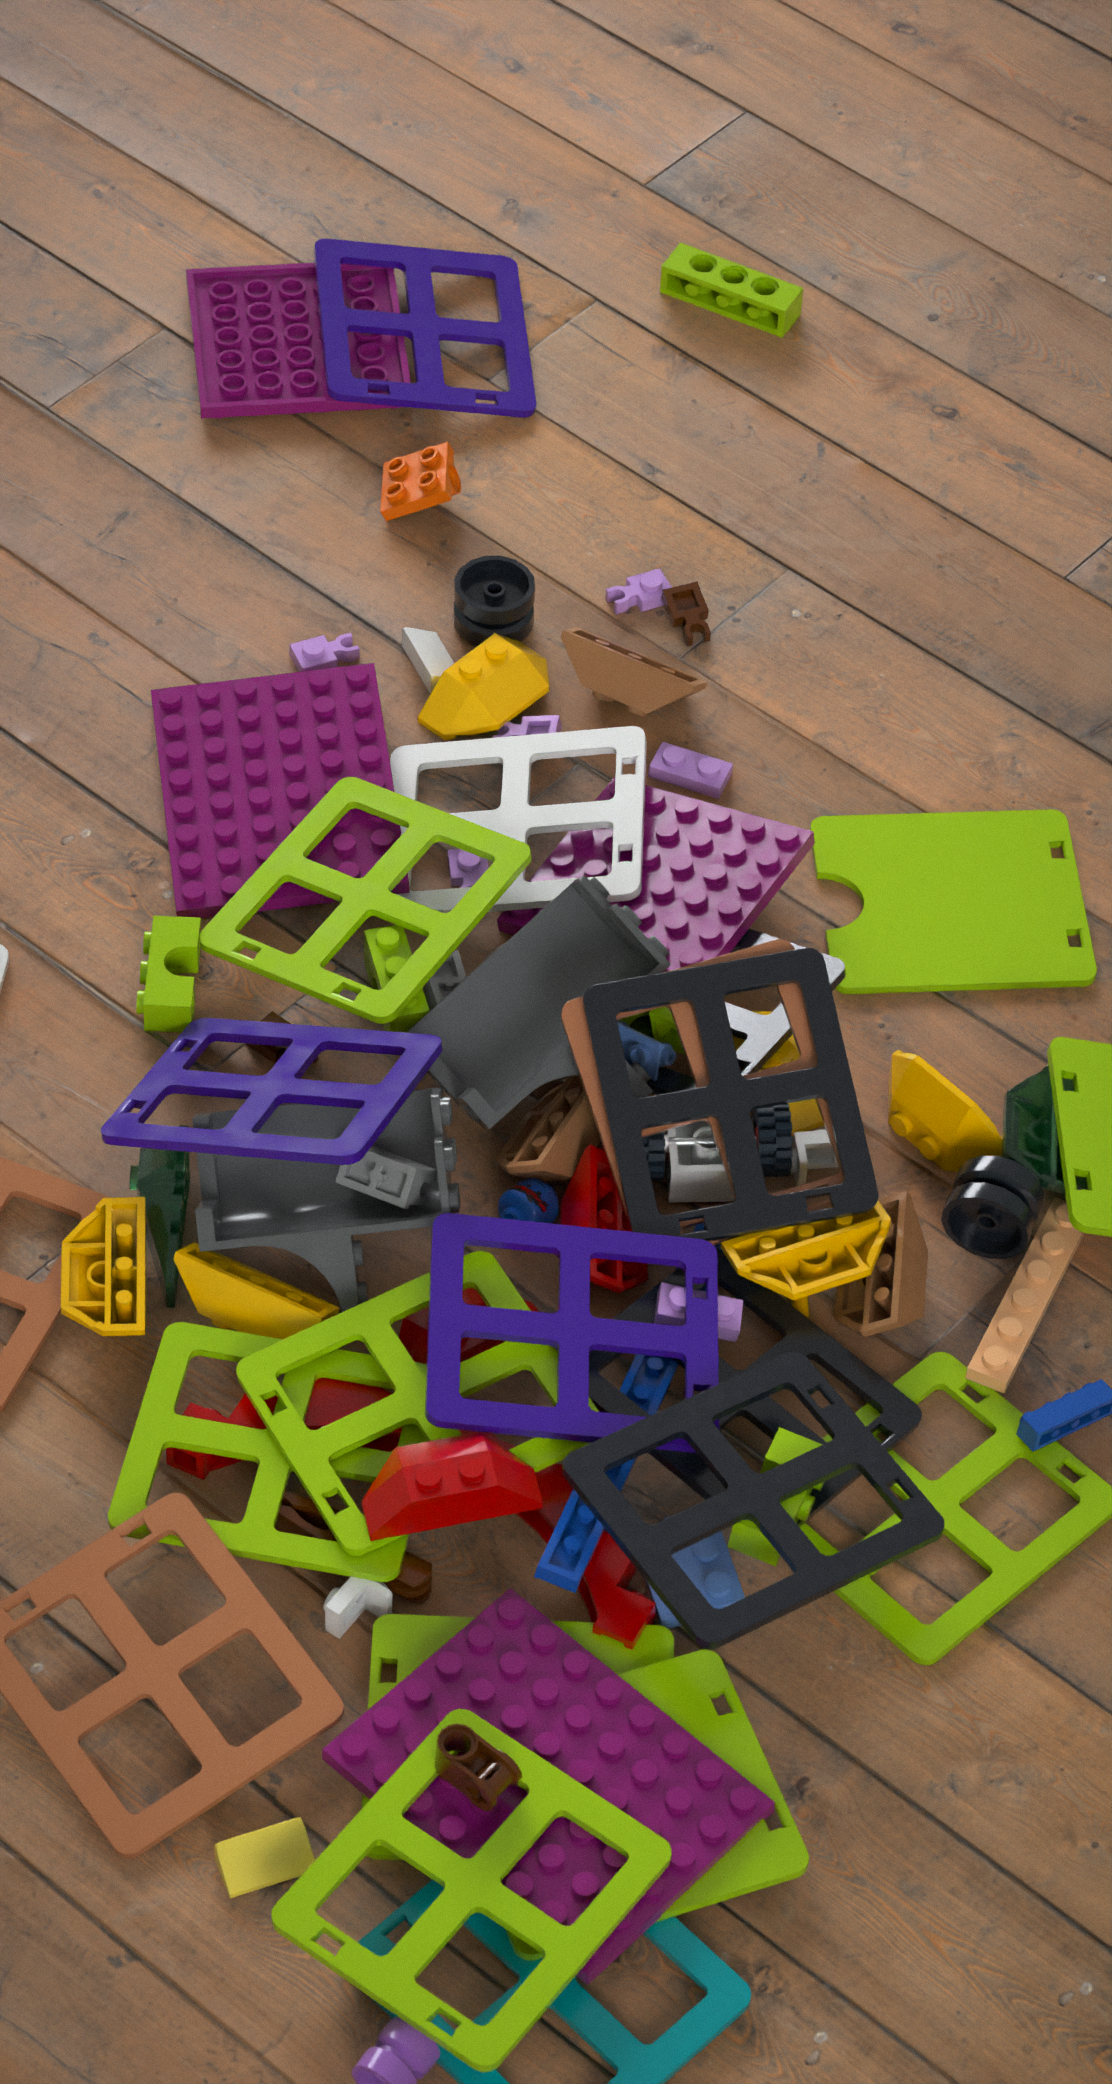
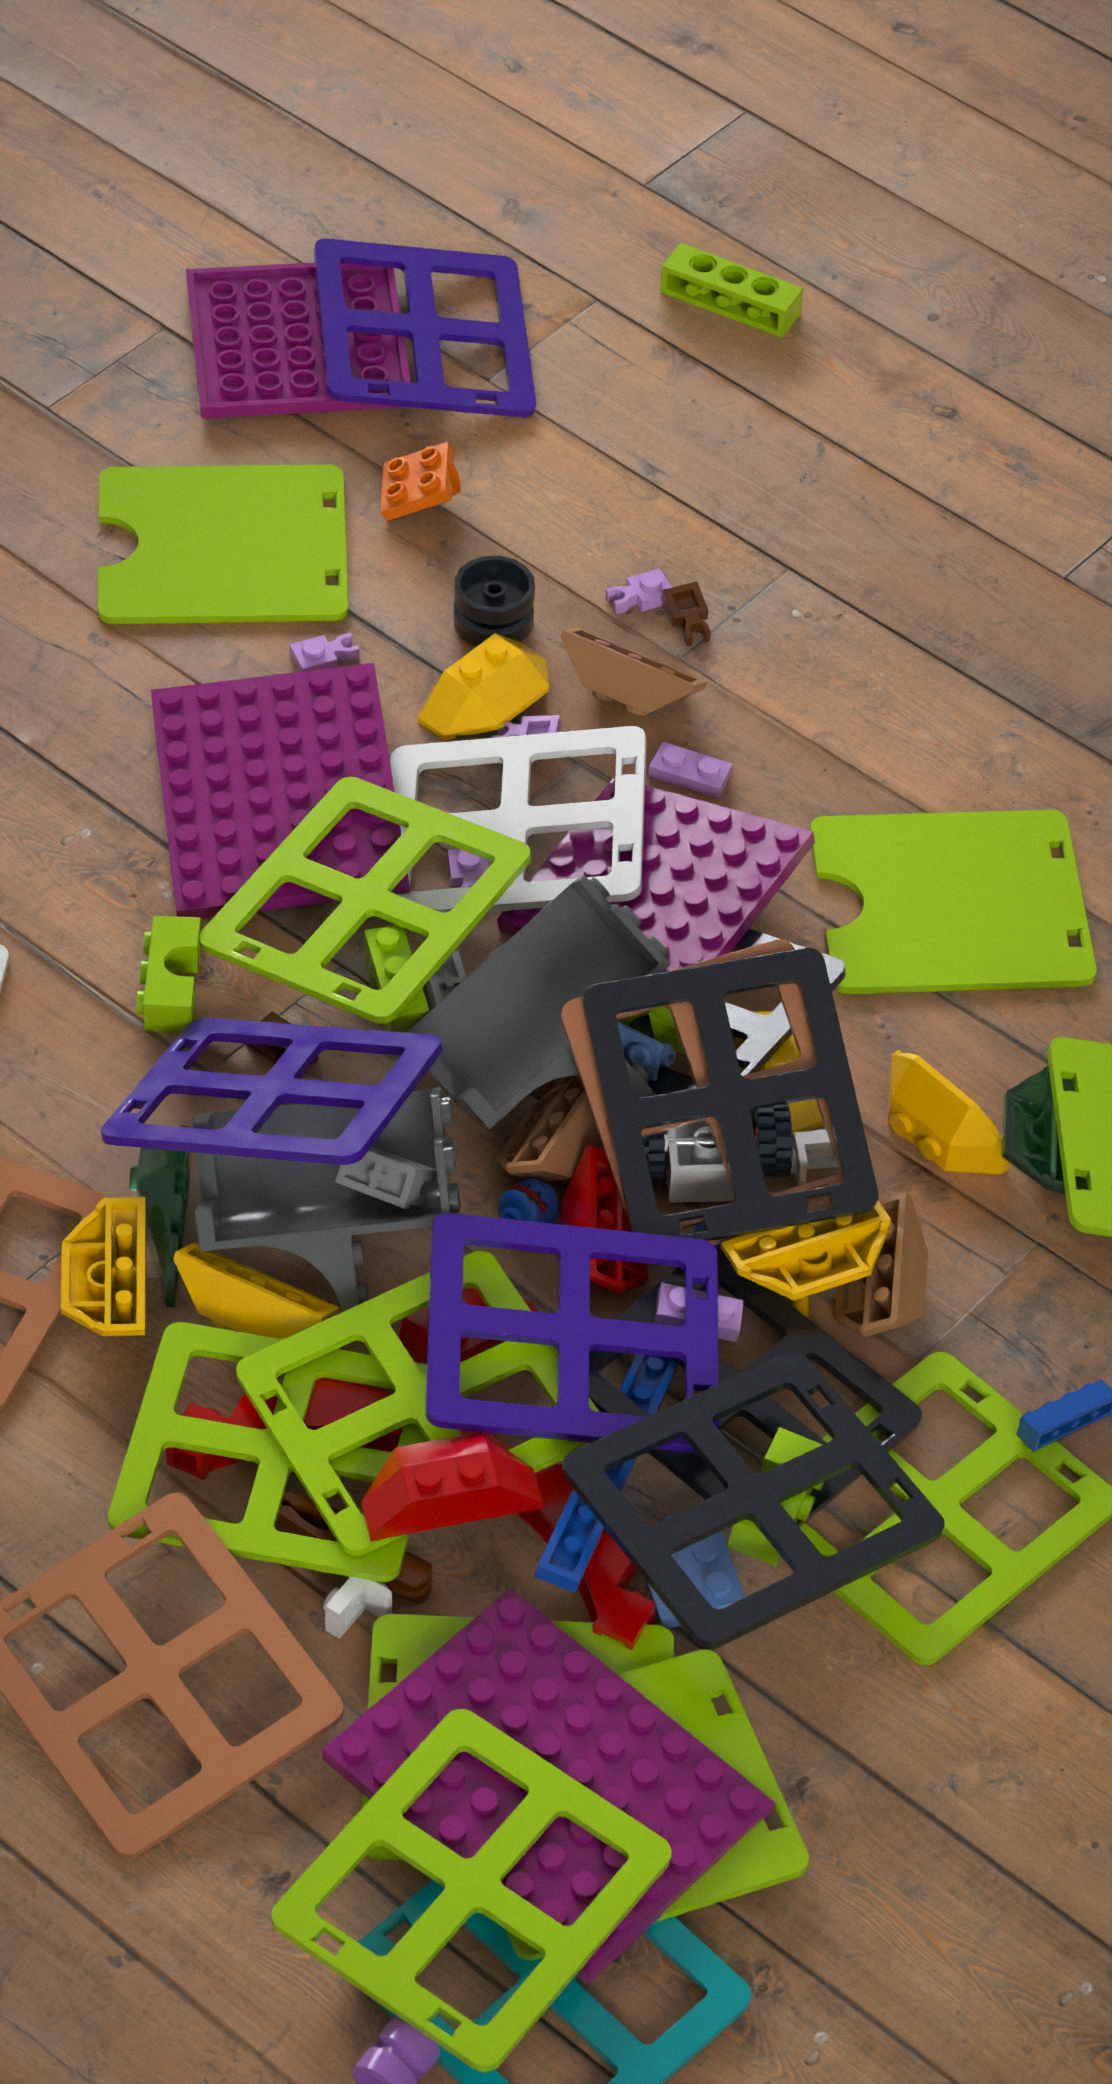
light yellow slope [214,1817,315,1898] -> none
white slope [402,627,454,694] -> none
reddish brown piece [435,1724,522,1811] -> none
black wheel [941,1155,1045,1259] -> none
light nougat plate [965,1197,1085,1393] -> none
none -> lime door [97,464,348,624]

